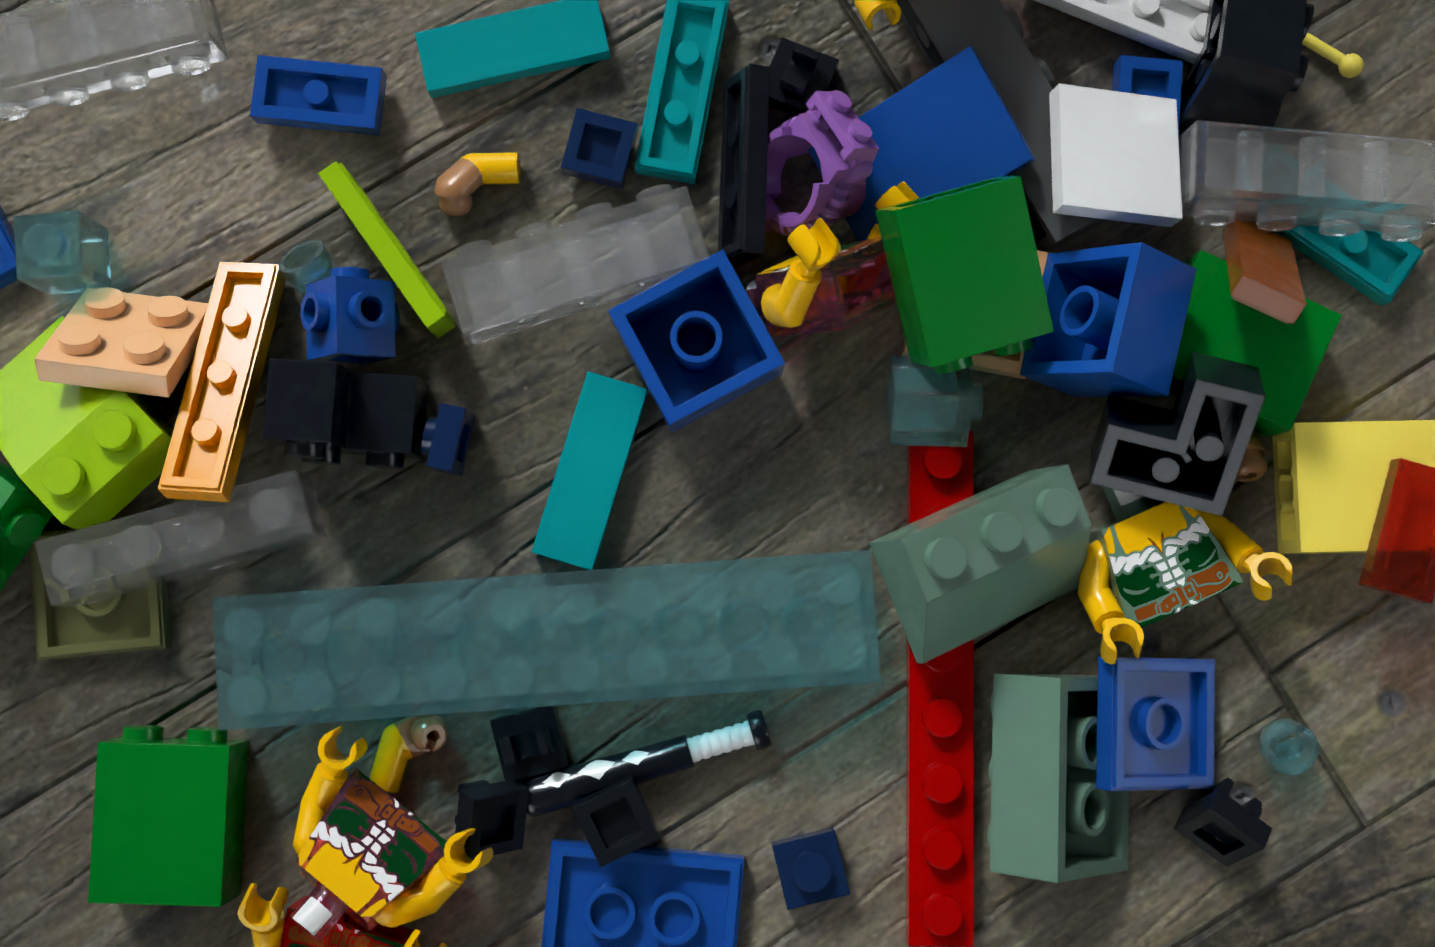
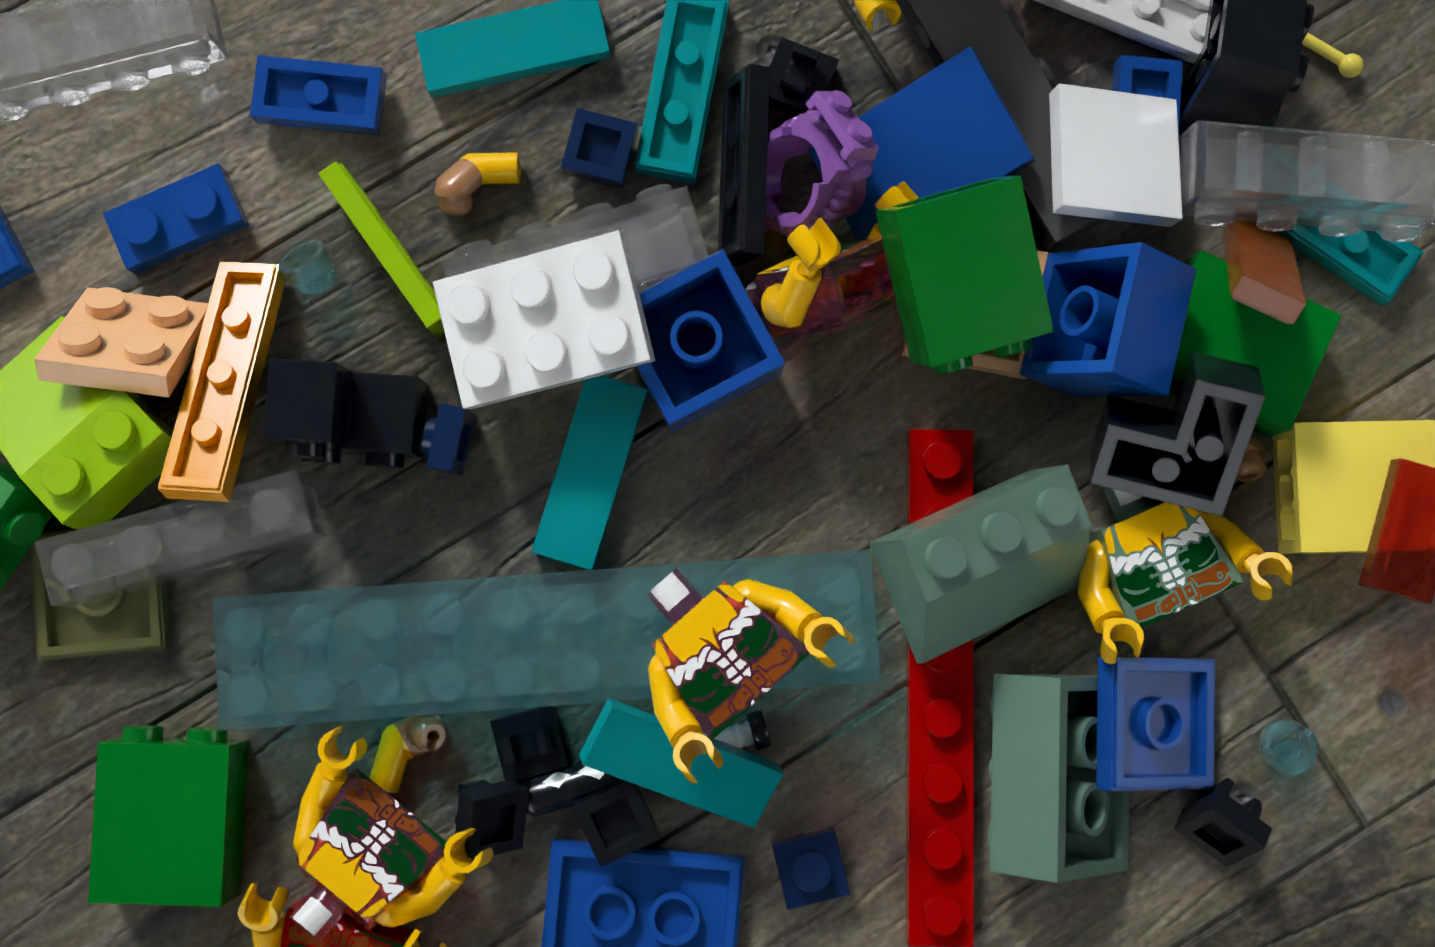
clear light blue brick [13,210,112,295] -> none
blue brick [300,267,400,364] -> none
clear light blue brick [886,355,983,447] -> none
none -> blue plate [103,163,249,275]
none -> white plate [433,230,655,409]
none -> teal tile [579,698,784,828]
none -> torso [647,569,854,784]

